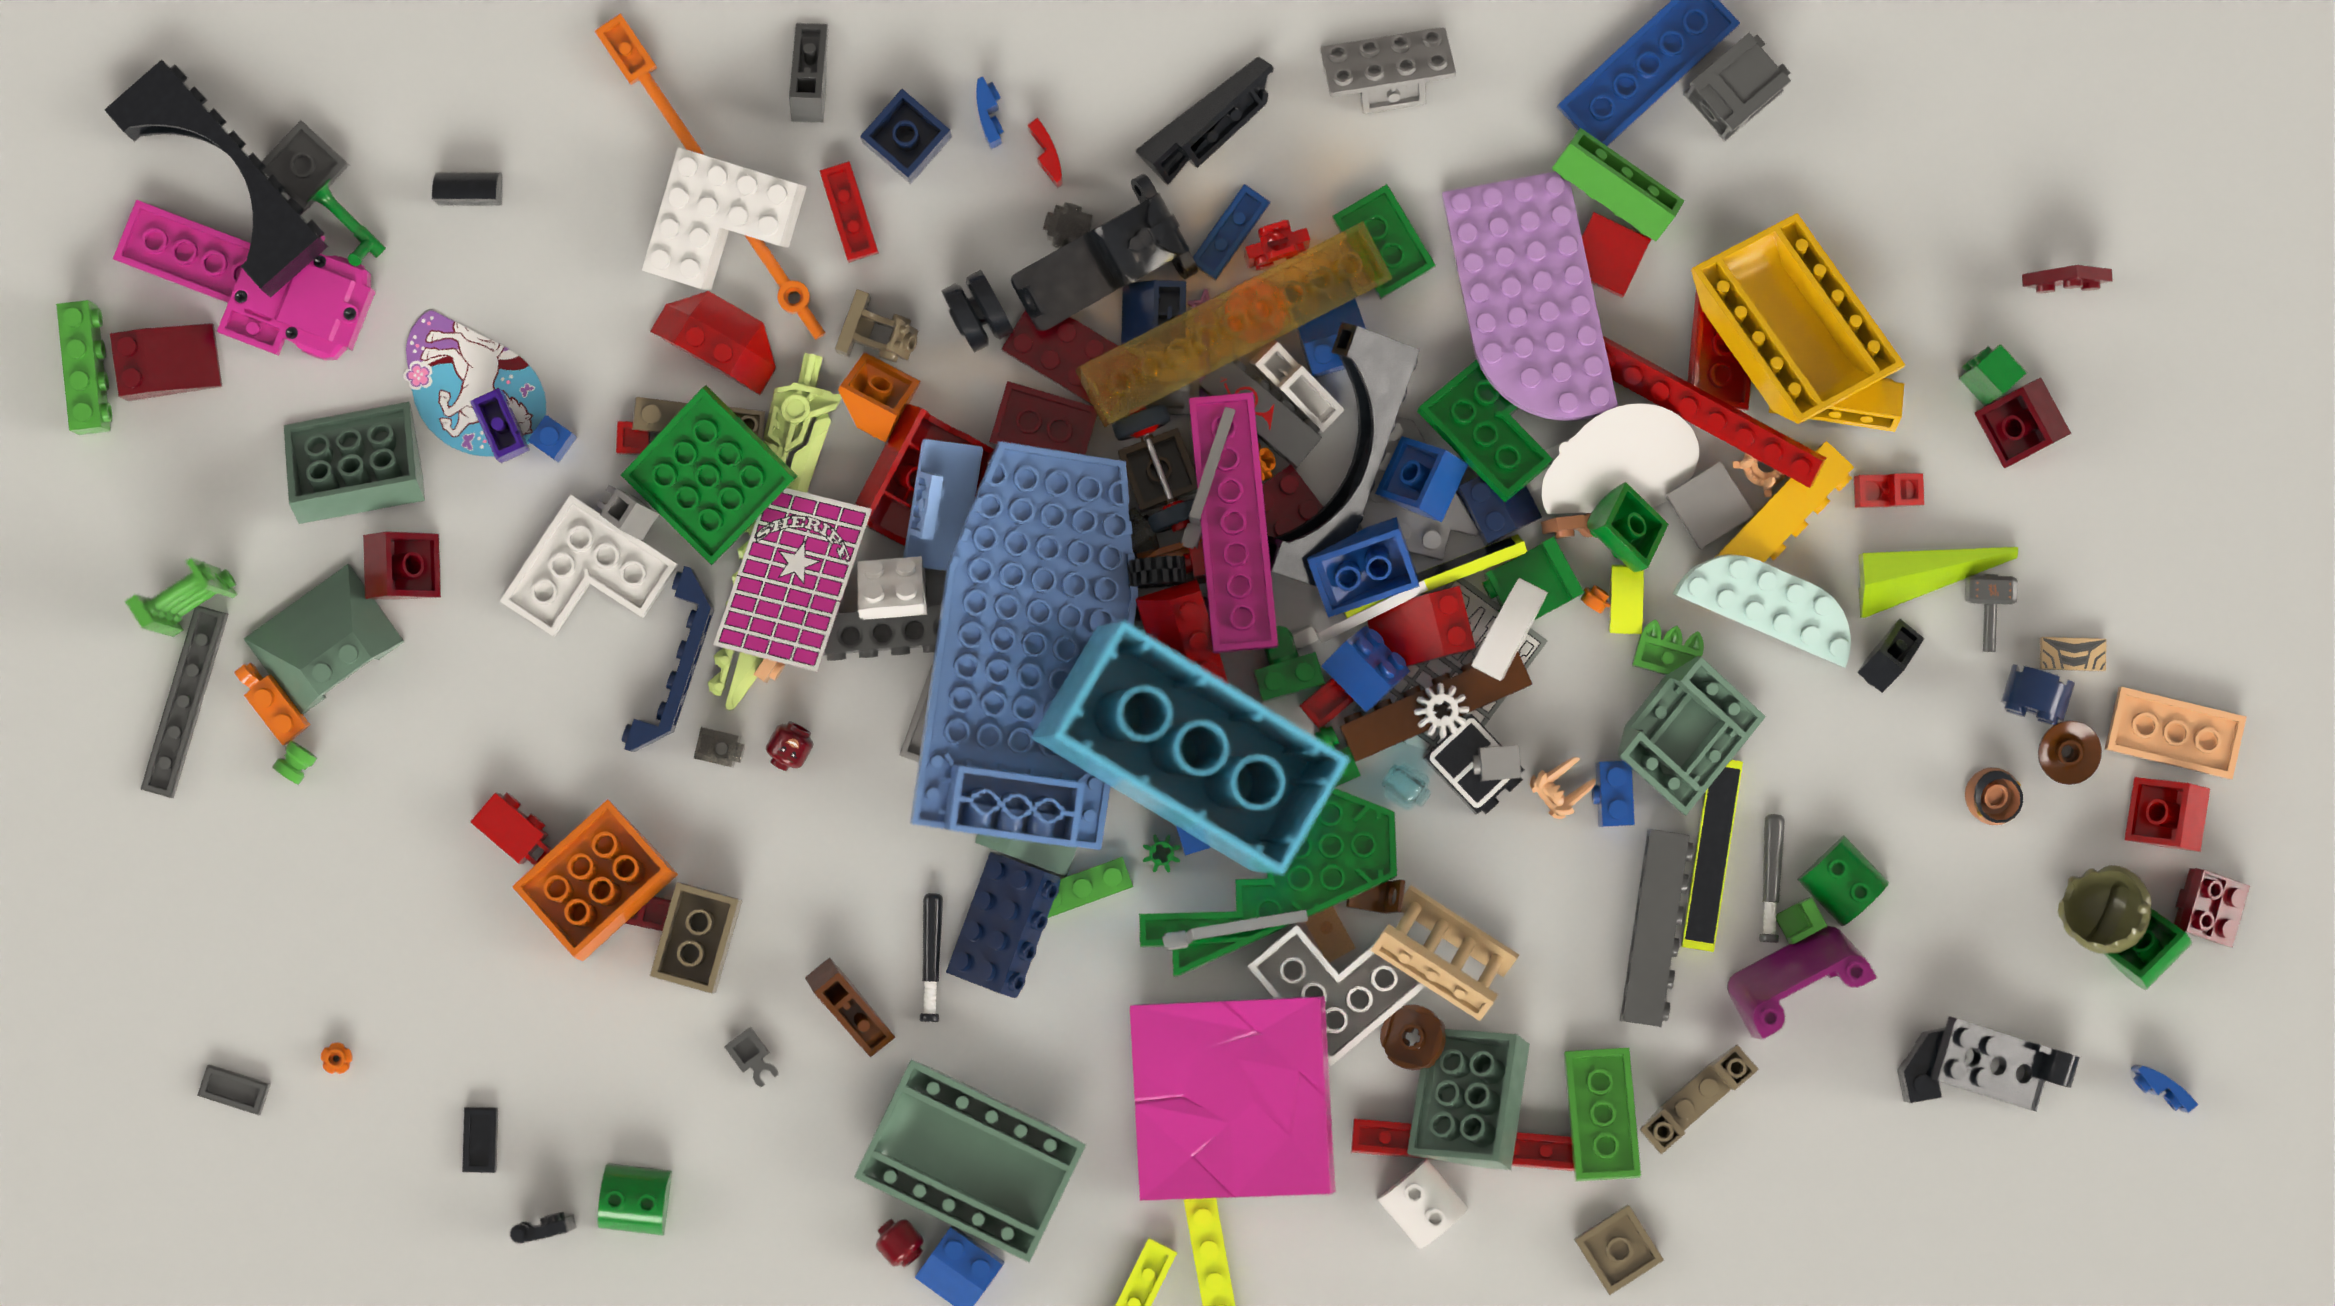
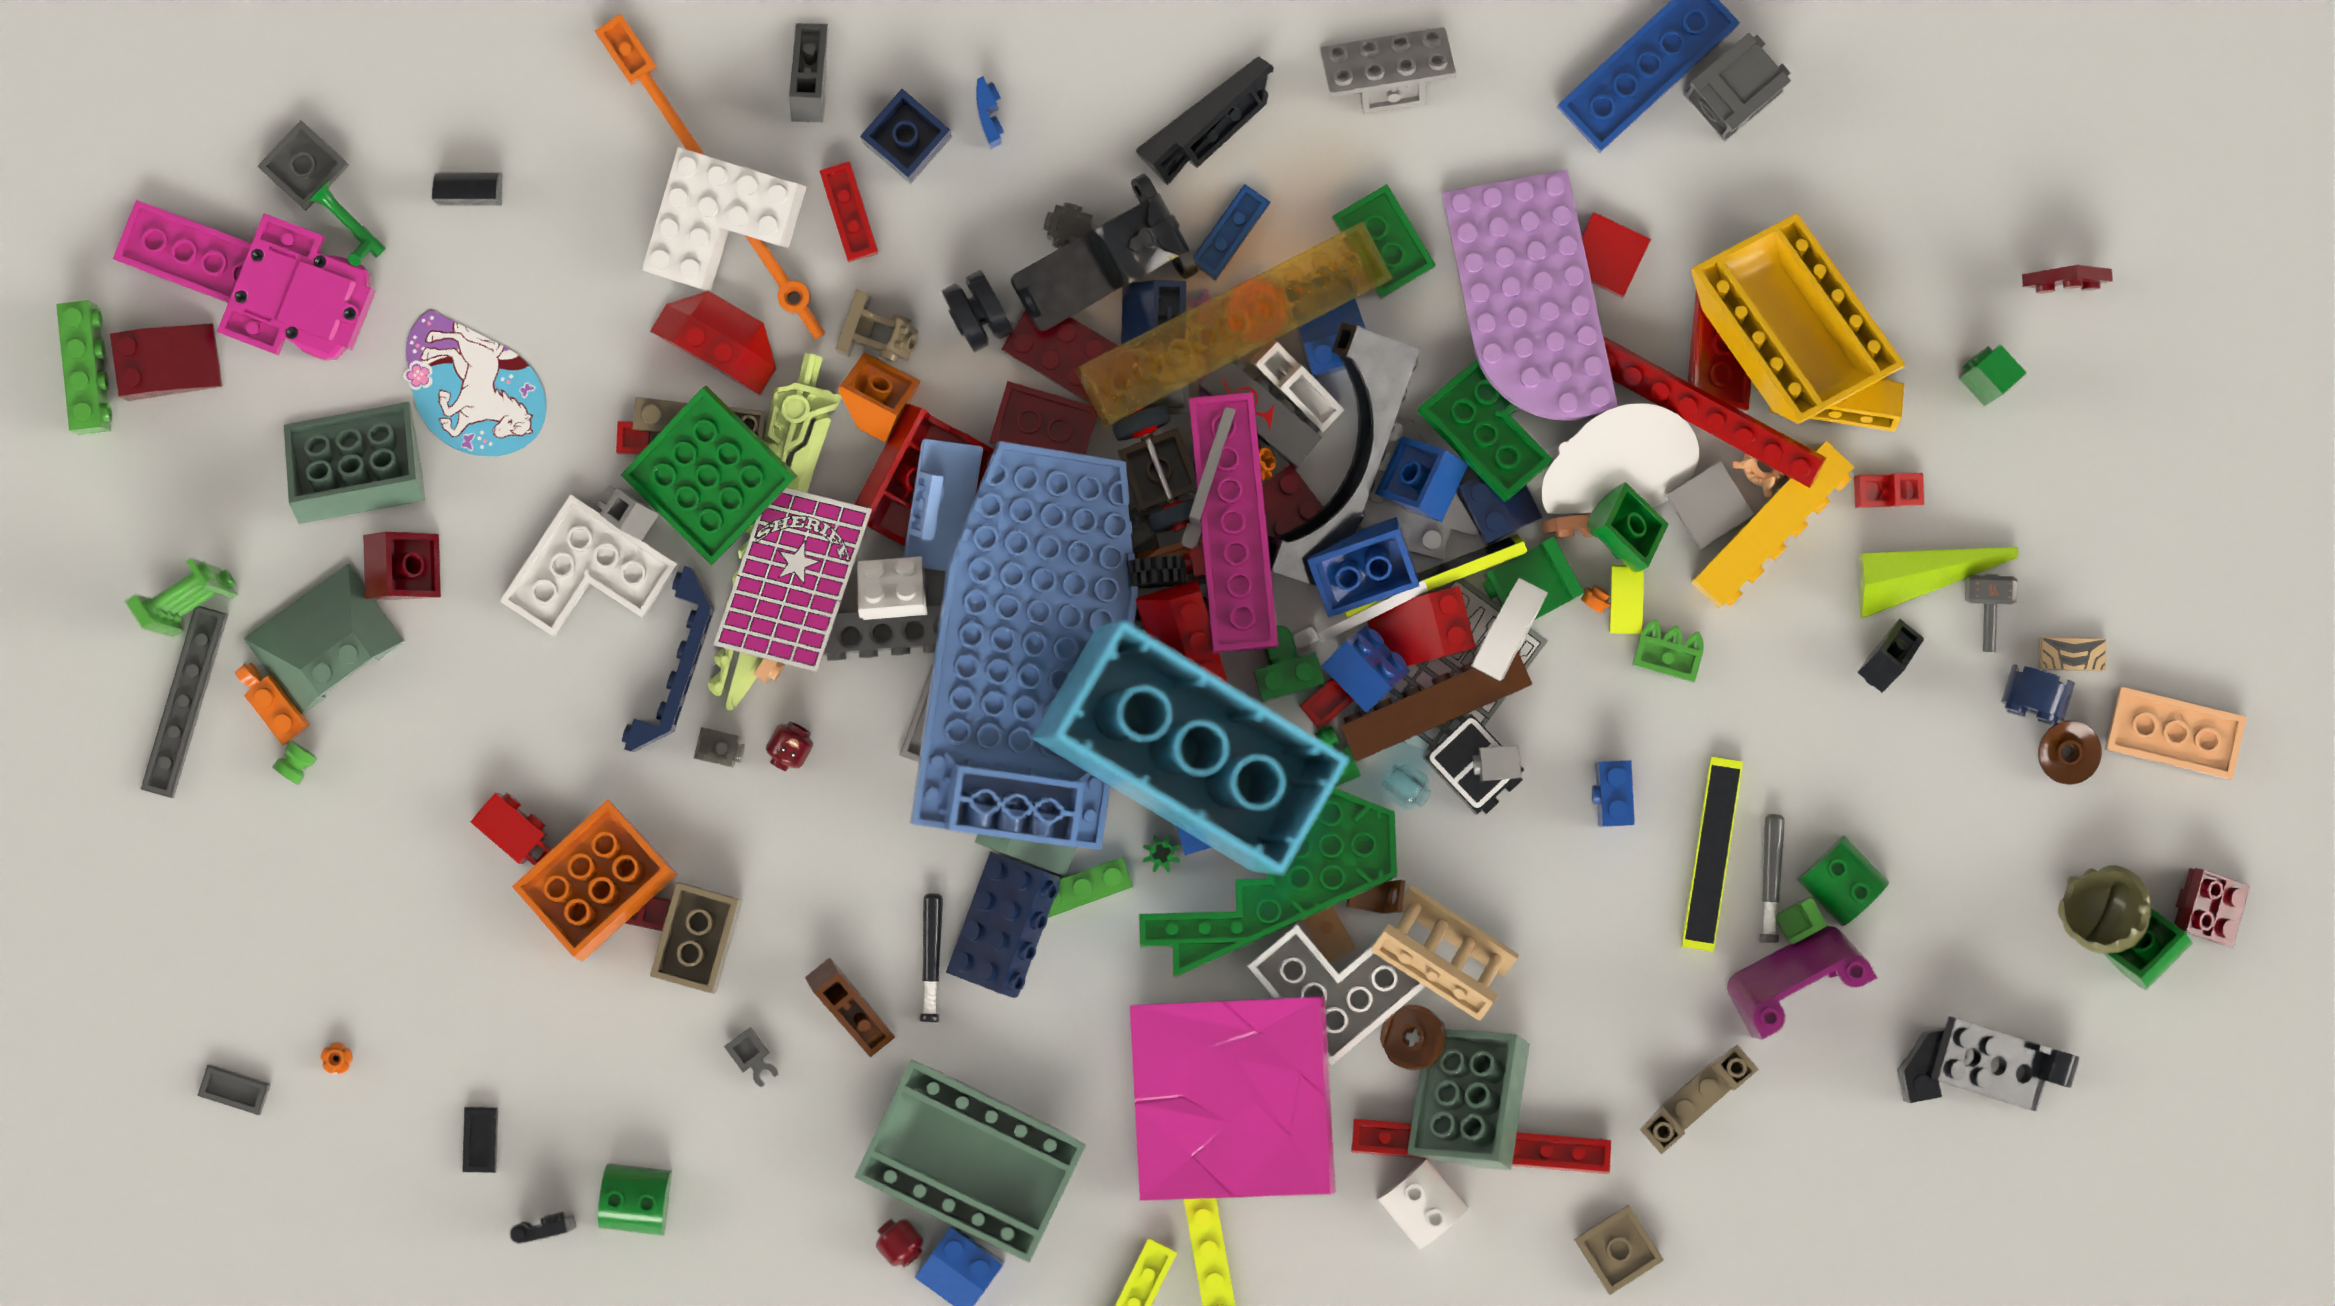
black arch [104,59,328,298] -> none
dark purple brick [470,388,530,463] -> none
blue brick [527,415,577,463] -> none
red slope [1027,117,1062,188] -> none
light grey piece [1162,910,1308,951] -> none
red plate [1244,220,1310,271] -> none
white gear [1414,683,1469,739] -> none
light nougat piece [1530,757,1596,819] -> none
bright green brick [1552,128,1685,242] -> none
bright green plate [1564,1048,1641,1182] -> none
sand green slope [1618,656,1766,816] -> none
dark grey brick [1620,829,1693,1027] -> none
light aqua plate [1673,554,1851,668] -> none
nougat piece [1965,767,2023,825] -> none
dark red slope [1974,377,2072,469] -> none
red slope [2125,777,2210,852] -> none
blue slope [2131,1064,2198,1113] -> none

